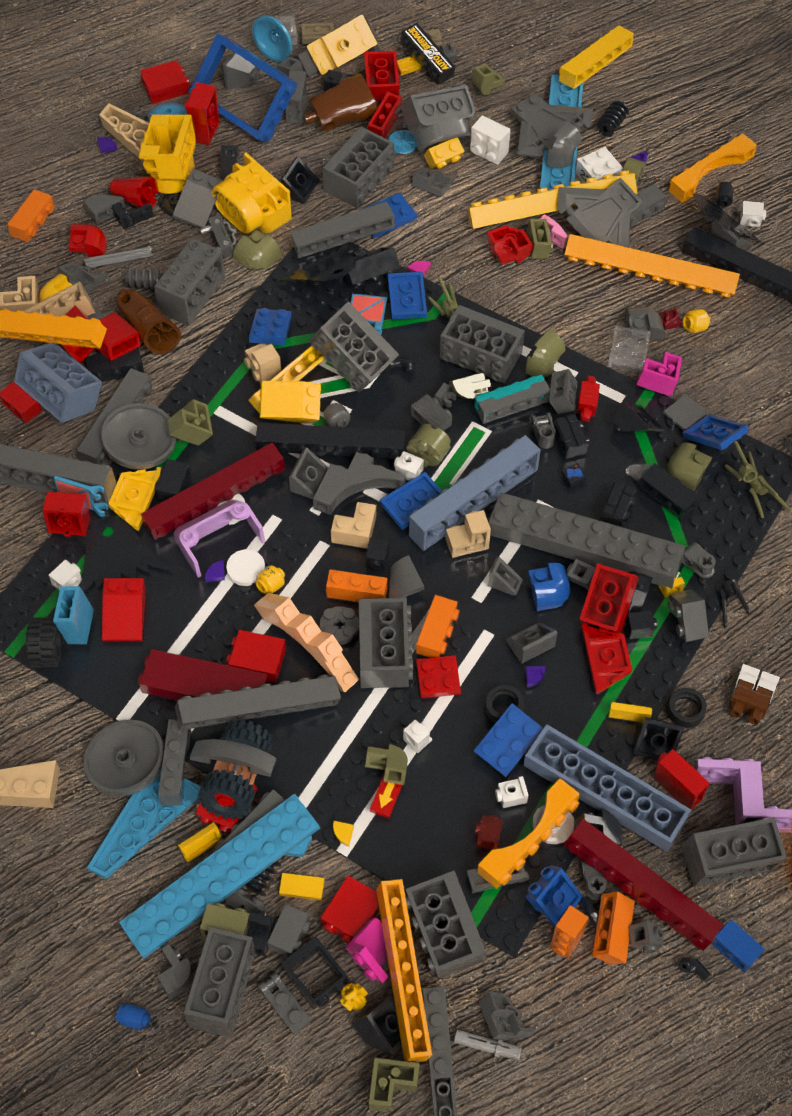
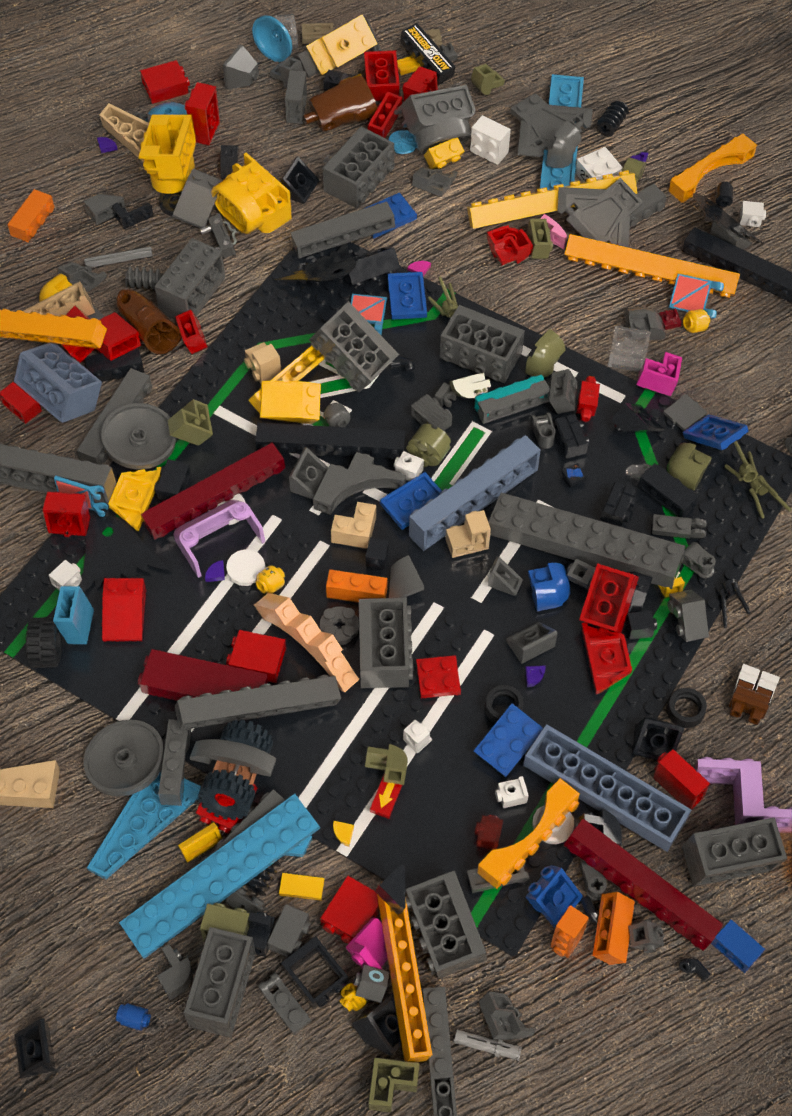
tan brick [0,276,39,312] -> none
red brick [68,224,107,257] -> none
red cone [110,176,158,208] -> none
blue window [189,33,298,142] -> none
olive brick [233,230,282,270] -> none
blue plate [249,308,292,345] -> none
orange brick [416,595,460,658] -> none
yellow brick [559,26,634,89] -> none
yellow tile [609,702,652,722] -> none
none -> black slope [14,1019,56,1078]
none -> red brick [175,310,208,354]
none -> dark grey brick [353,965,389,1003]
none -> black slope [375,865,406,914]
none -> red brick [402,66,438,101]
none -> dark grey hinge [652,514,707,539]
none -> coral flag [669,274,724,318]

